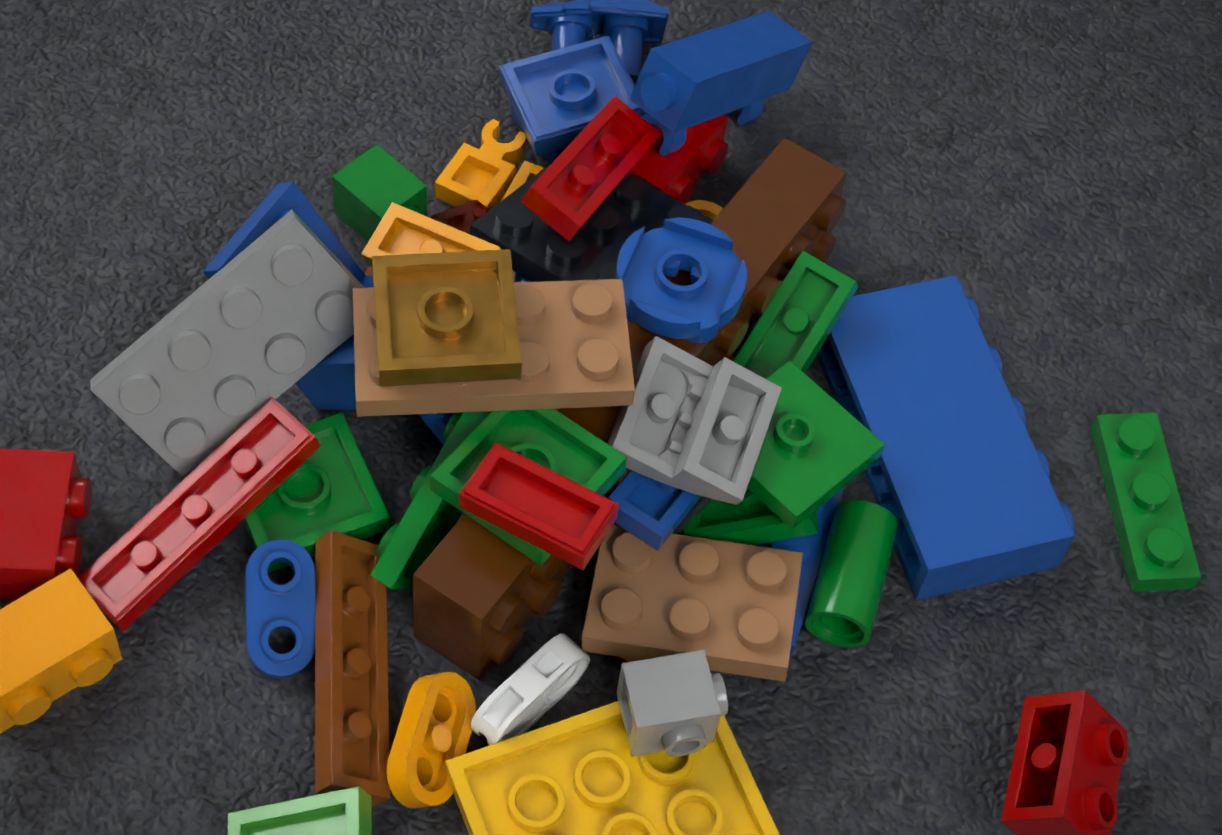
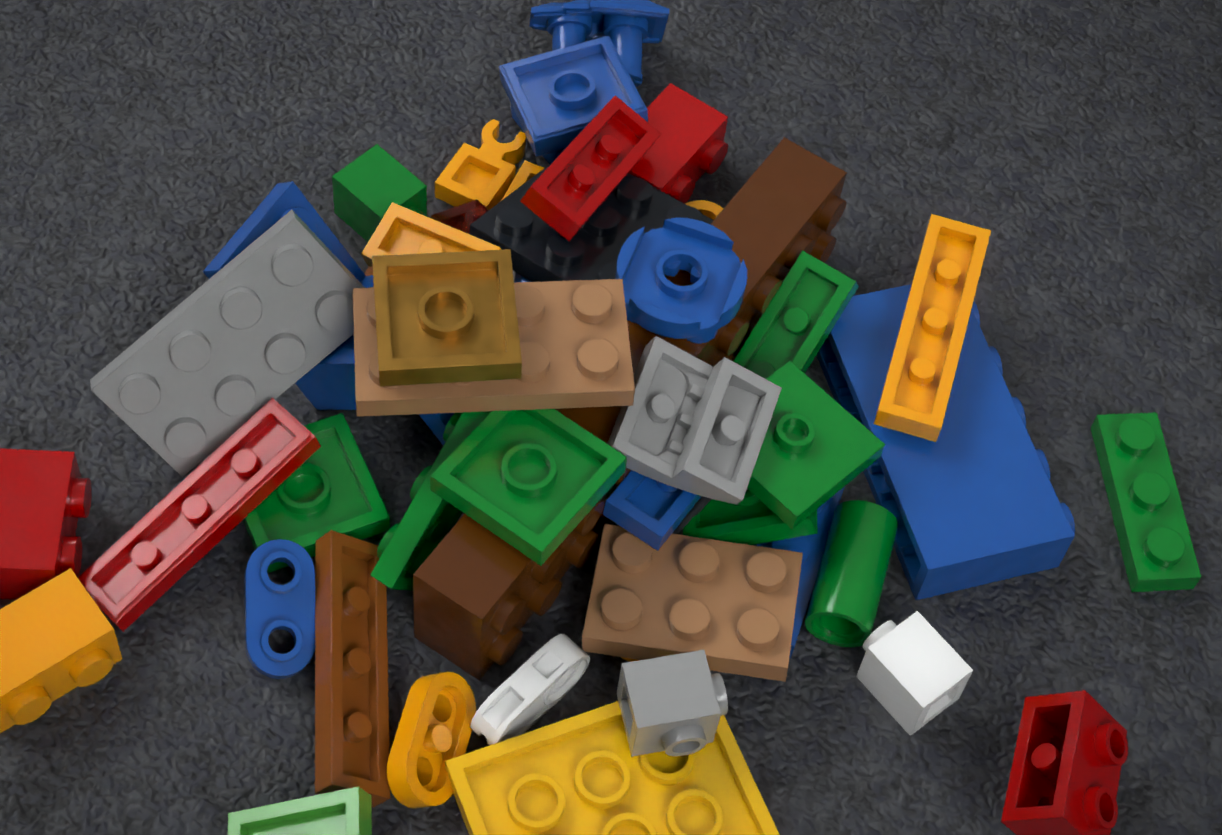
red tile [459,442,619,570] -> none
blue brick [629,11,813,156] -> none
none -> white brick [856,611,973,736]
none -> light orange plate [873,214,991,442]

